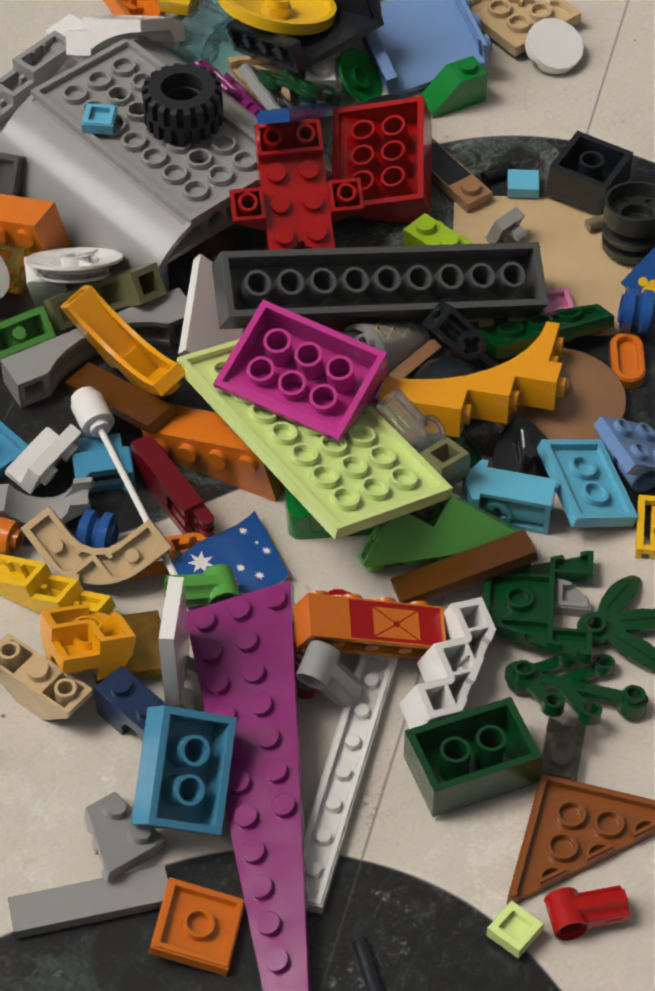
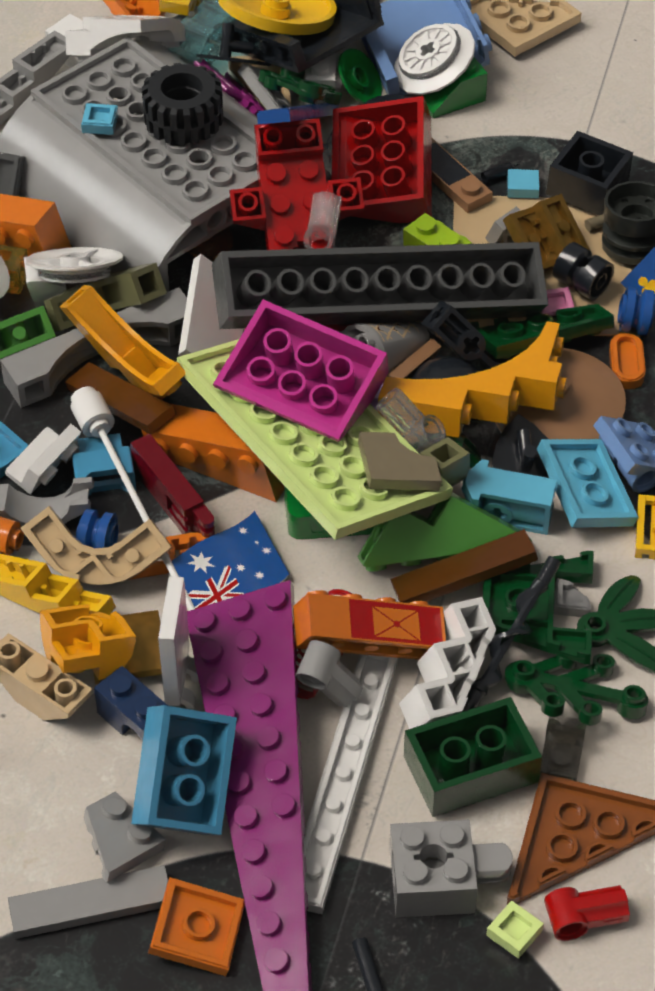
bright green piece [164,564,240,607] -> none
white tile [524,18,584,74] -> none
none -> black shield [196,23,271,66]
none -> clear piece [304,191,342,249]
none -> dark tan tile [358,432,442,491]
none -> light grey brick [389,820,513,918]
none -> white piece [394,23,475,95]
none -> black piece [462,556,561,712]
none -> pearl gold slope [503,194,590,271]
none -> black wheel [552,242,614,300]

